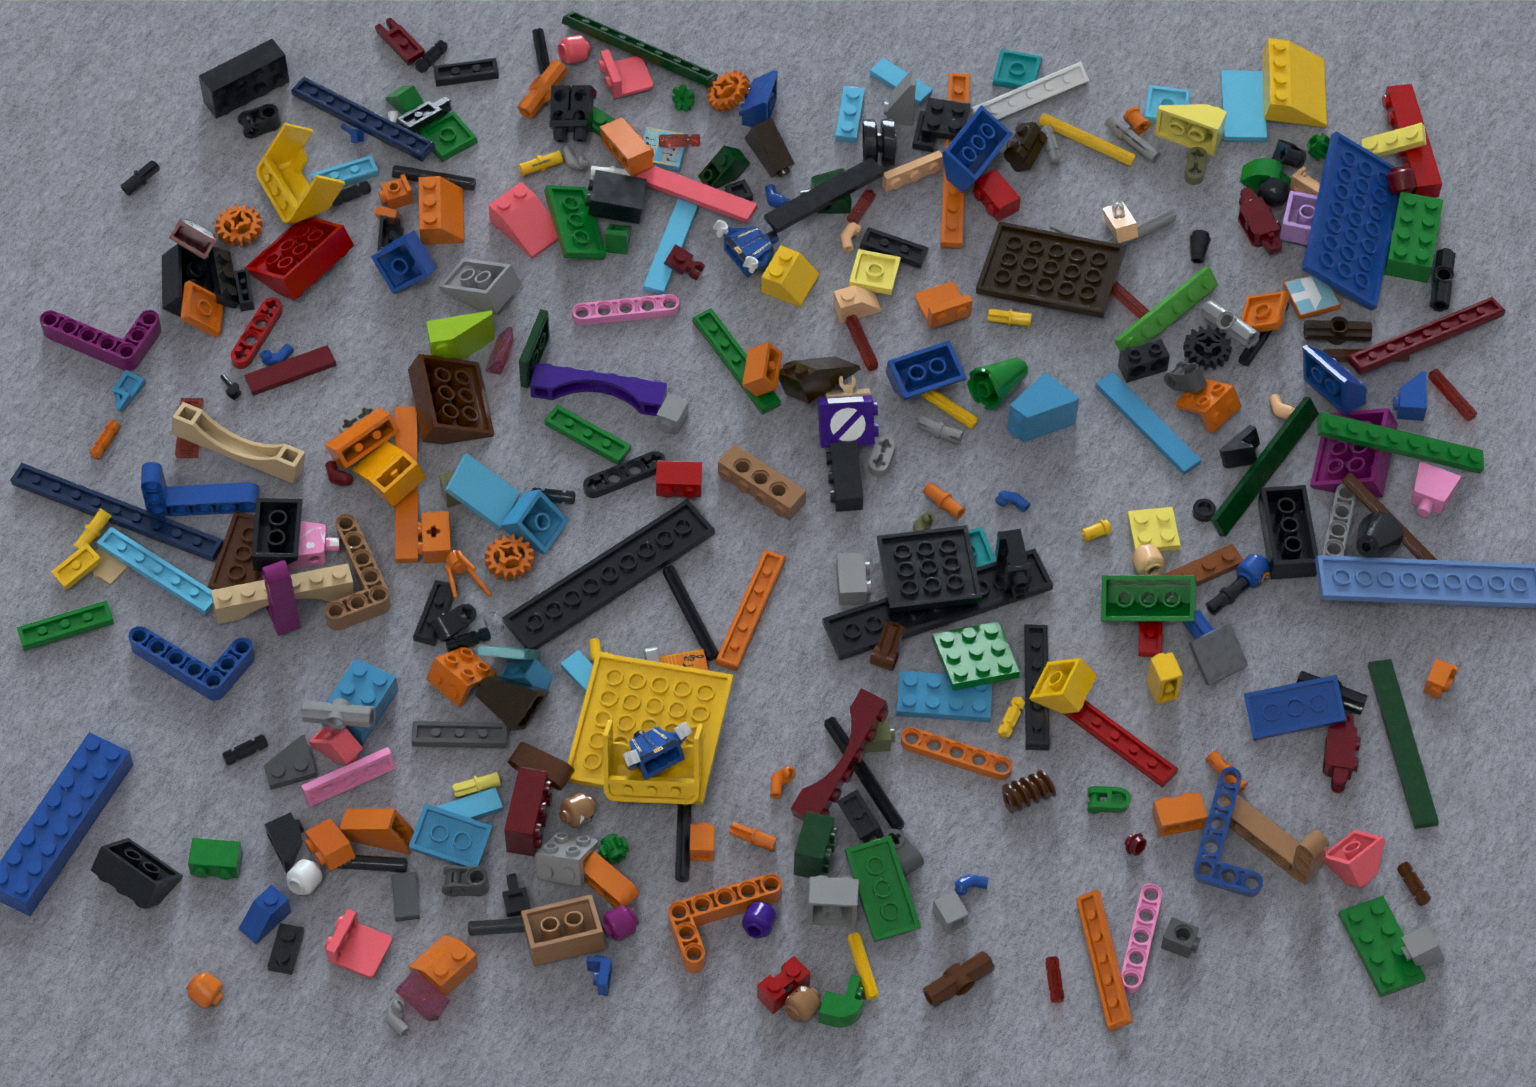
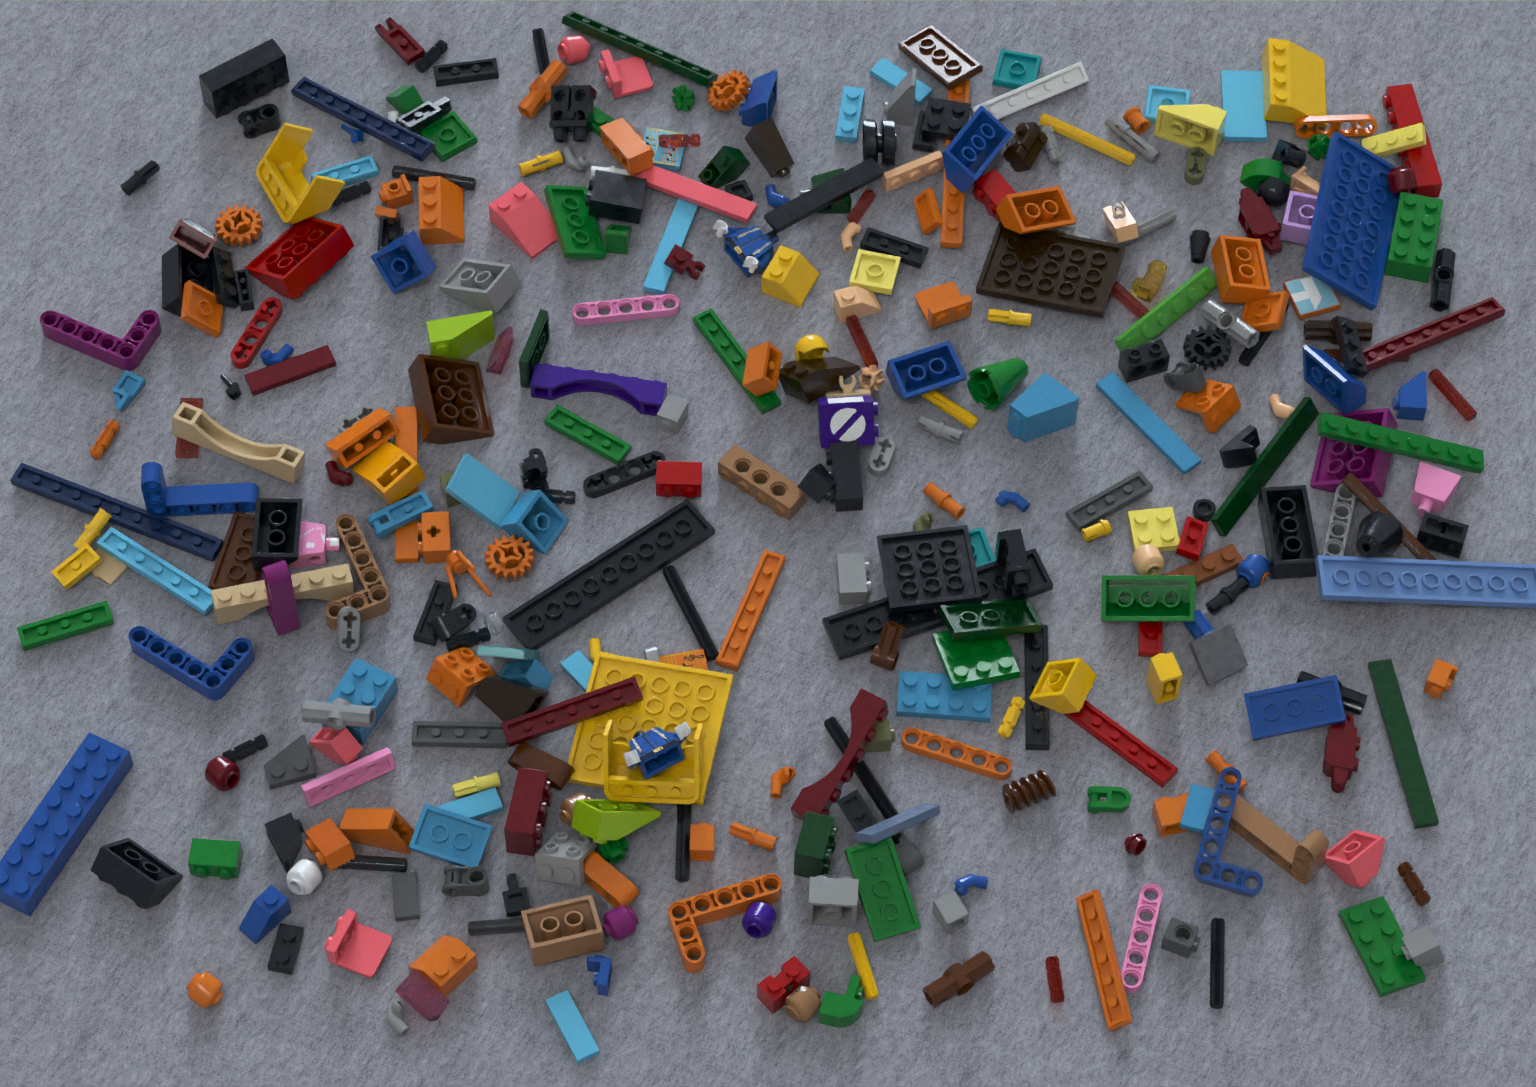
none -> dark red head [205,756,240,791]
none -> light grey beam [336,606,360,652]
none -> dark azure plate [367,490,434,539]
none -> dark red plate [501,676,643,747]
none -> black piece [519,448,549,490]
none -> medium azure tile [545,990,600,1064]
none -> lime slope [571,799,661,844]
none -> yellow hair [794,334,830,360]
none -> black slope [797,463,836,504]
none -> sand blue tile [855,803,940,844]
none -> light nougat gear [857,365,886,393]
none -> tile [898,25,983,90]
none -> orange tile [913,187,943,235]
none -> dark green plate [939,598,1042,640]
none -> orange slope [995,186,1077,234]
none -> dark grey plate [1066,471,1153,532]
none -> clear yellow leg [1131,260,1167,303]
none -> red plate [1175,516,1209,561]
none -> dark azure tile [1179,784,1215,834]
none -> black axle [1210,918,1225,1009]
none -> orange slope [1211,235,1271,304]
none -> orange beam [1293,114,1377,138]
none -> black plate [1332,315,1369,378]
none -> black brick [1417,512,1469,558]

